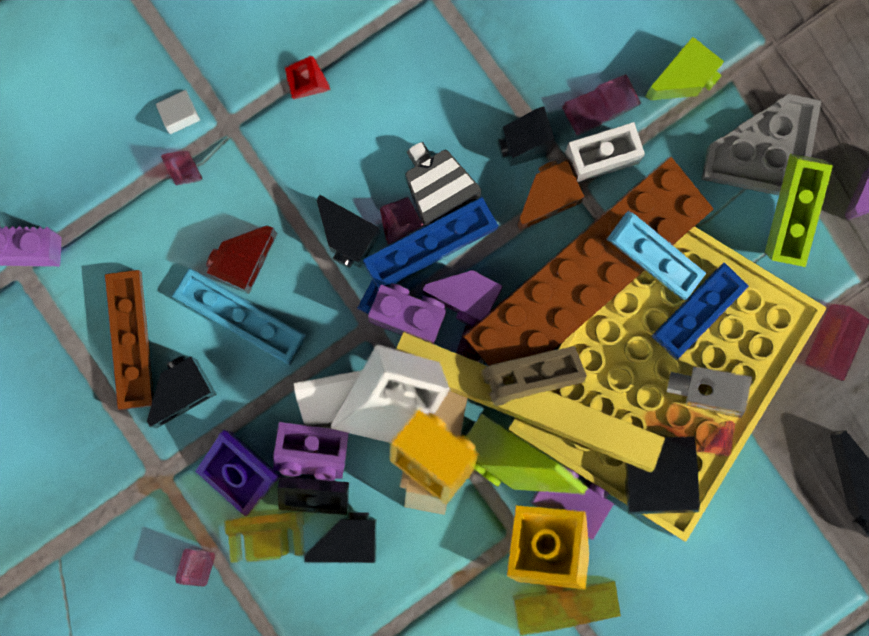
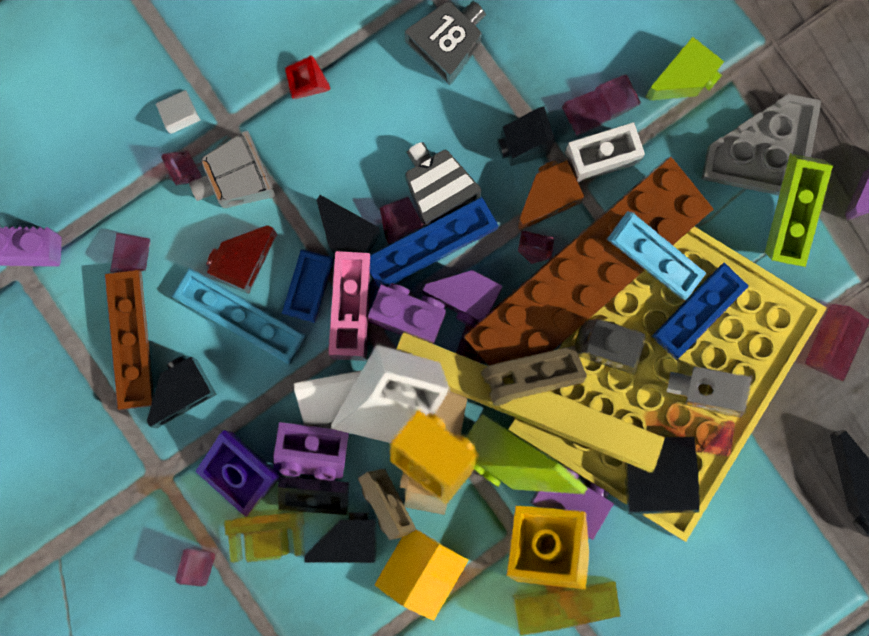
none -> clear pink slope [110,233,151,273]
none -> light grey torso [189,130,276,208]
none -> blue tile [282,249,334,324]
none -> bright pink slope [329,251,370,361]
none -> dark tan plate [358,469,417,541]
none -> yellow slope [374,529,468,621]
none -> dark grey torso [405,1,486,85]
none -> clear pink slope [518,231,554,264]
none -> dark grey torso [575,319,645,375]

